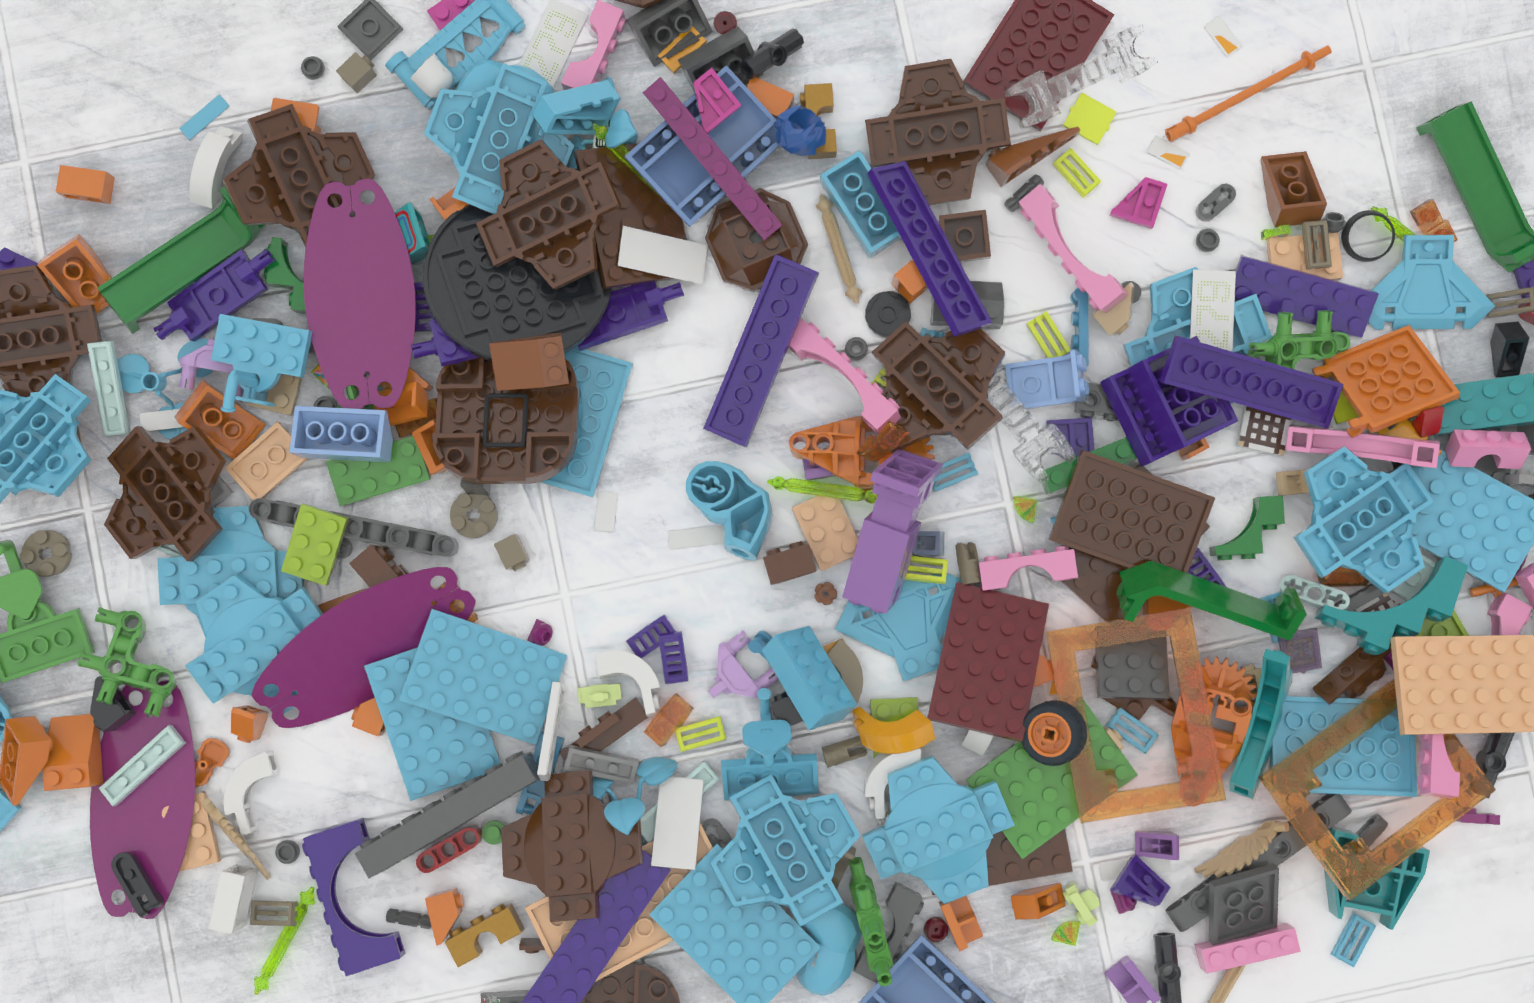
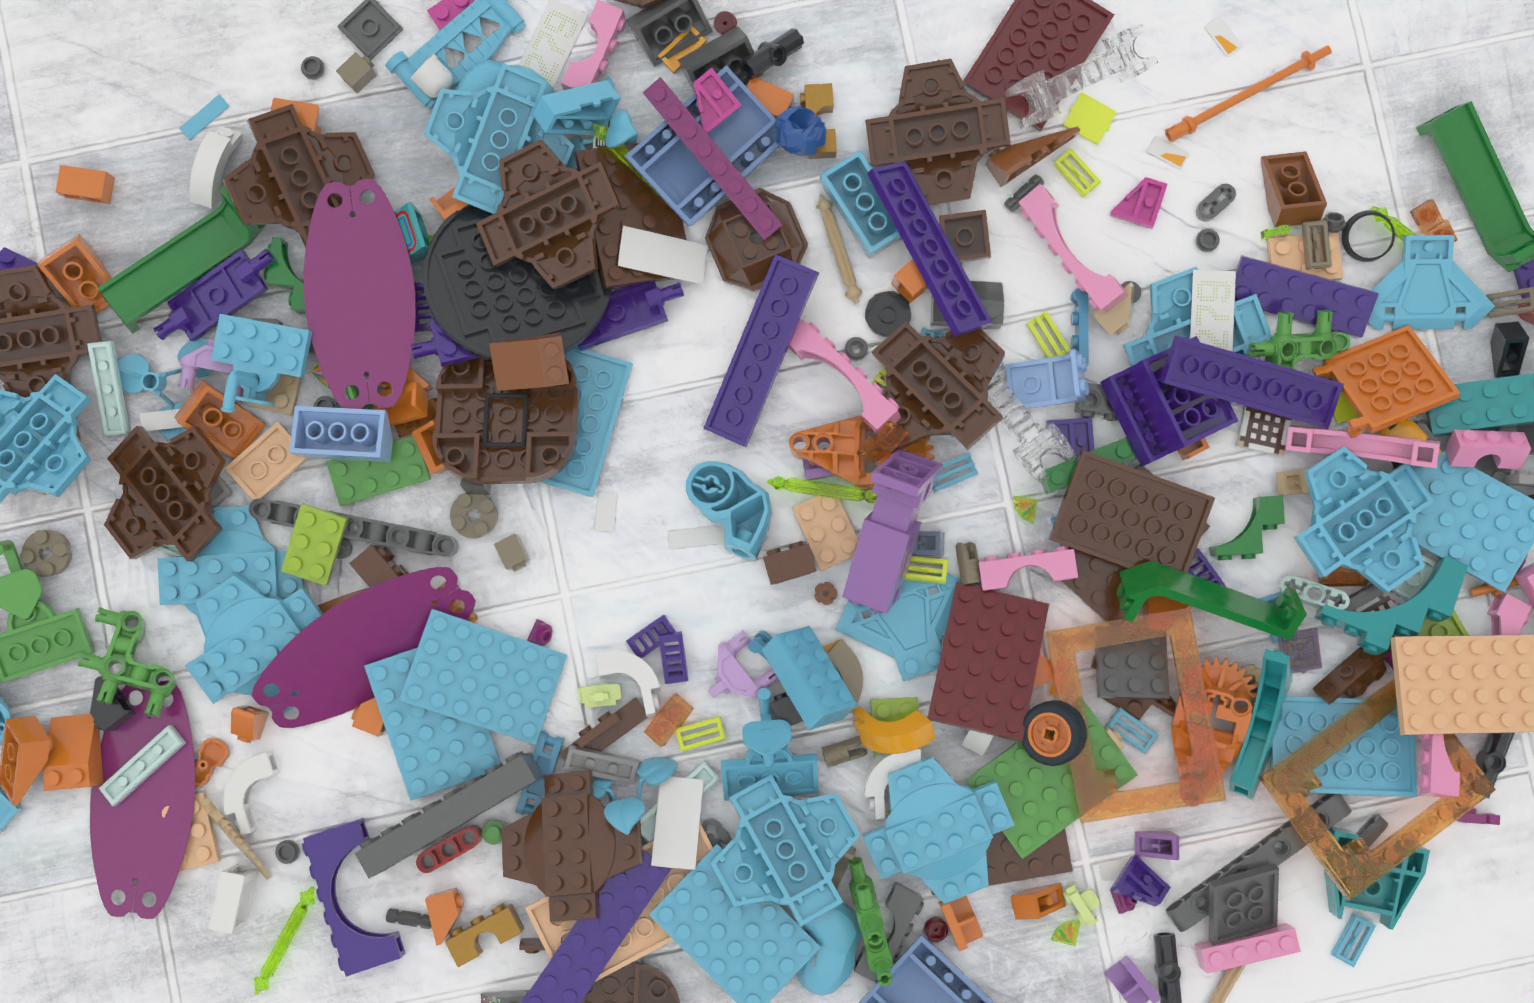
black plate [111,852,164,918] -> none
dark tan tile [250,900,298,926] -> none
white tile [537,682,565,781] -> none
tan animal [1194,820,1289,878] -> none
red slope [1412,406,1444,438] -> none

